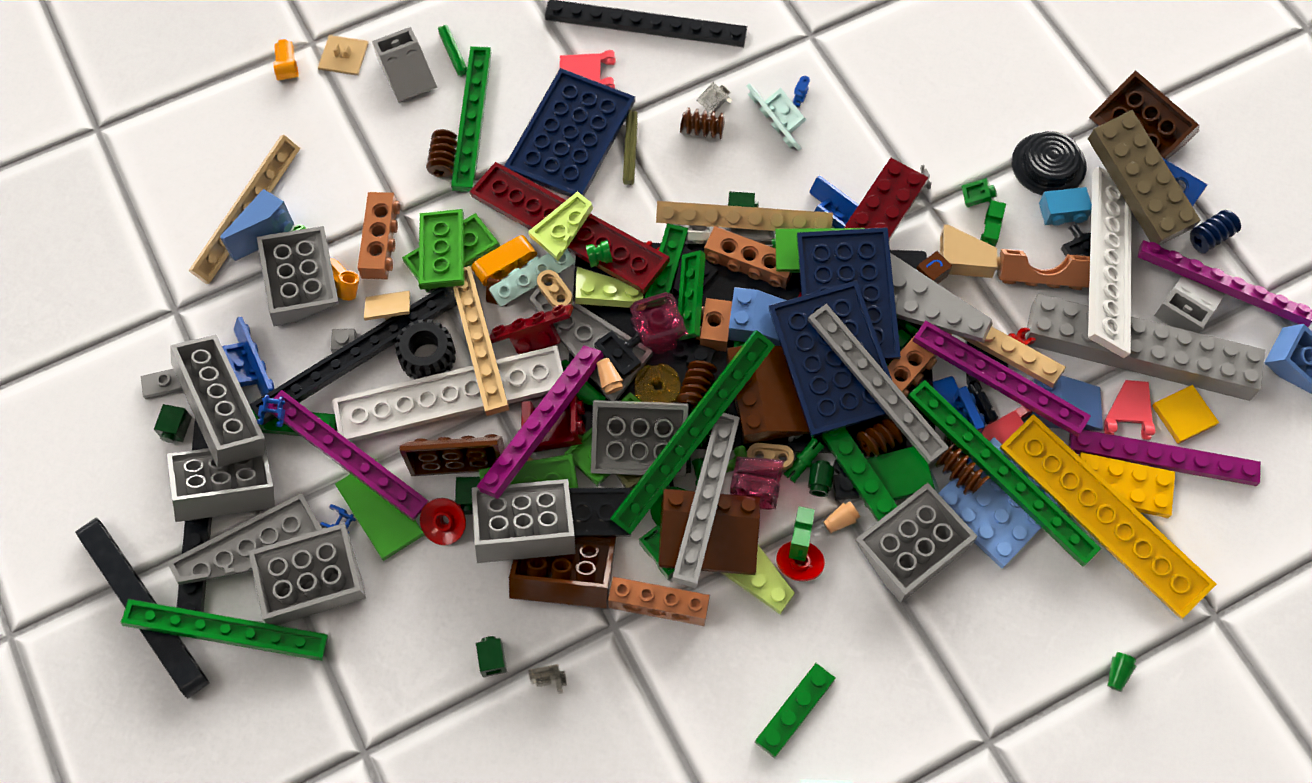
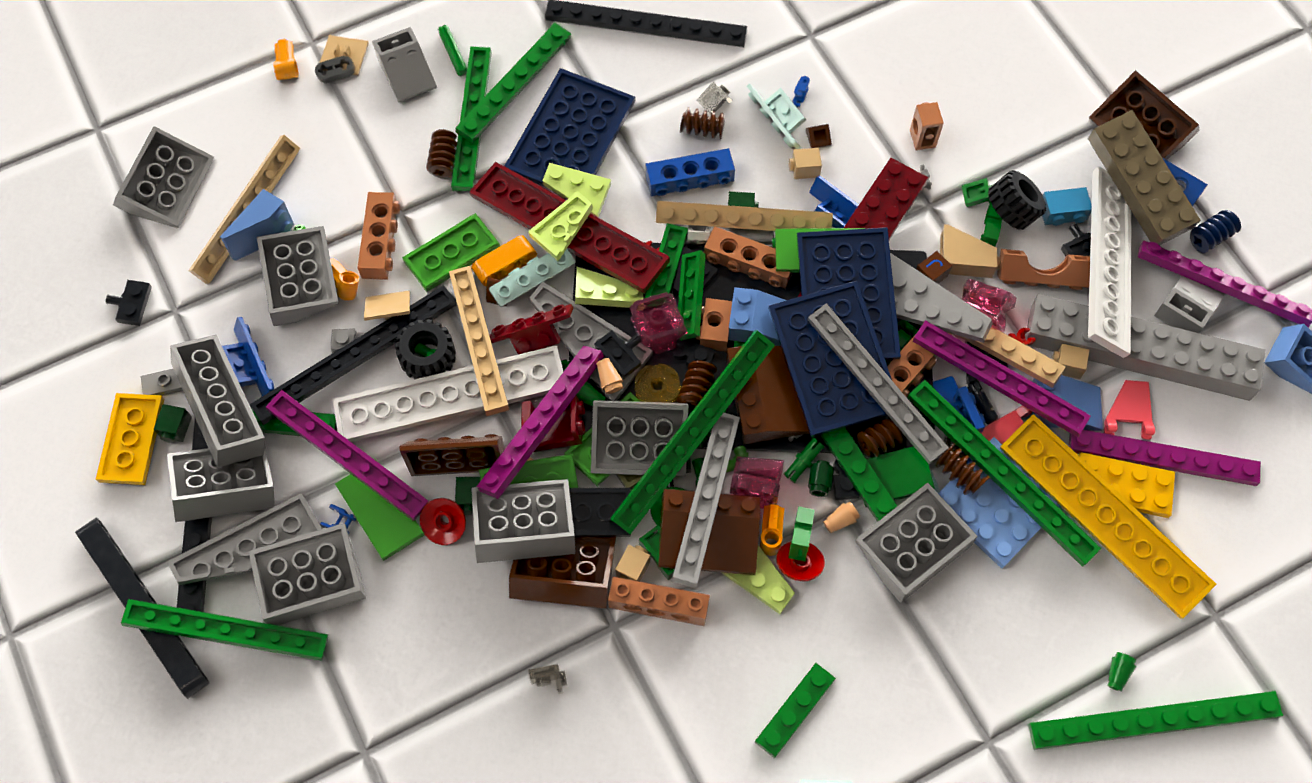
blue piece [257,395,286,427] -> none
bright green tile [419,209,464,290] -> none
dark green brick [476,636,507,677] -> none
tan plate [537,270,572,308] -> none
coral flag [559,50,616,89] -> none
green wheel [586,240,613,267] -> none
olive axle [623,110,638,185] -> none
tan plate [747,443,794,470] -> none
black piece [1011,131,1087,195] -> none
yellow tile [1152,384,1219,444] -> none
none -> yellow plate [96,393,165,485]
none -> black plate [105,280,152,326]
none -> light grey slope [113,126,214,228]
none -> dark grey beam [315,56,355,83]
none -> green arm [415,343,436,357]
none -> green plate [455,23,571,144]
none -> yellowish green wing [543,163,611,217]
none -> tan brick [615,545,650,582]
none -> blue brick [645,148,735,196]
none -> light orange piece [760,504,785,556]
none -> tan brick [789,148,822,179]
none -> reddish brown slope [805,124,832,148]
none -> nougat brick [909,102,944,150]
none -> clear pink piece [962,279,1017,332]
none -> black tyre [988,170,1047,230]
none -> green plate [1028,691,1283,750]
none -> tan brick [1052,344,1089,379]

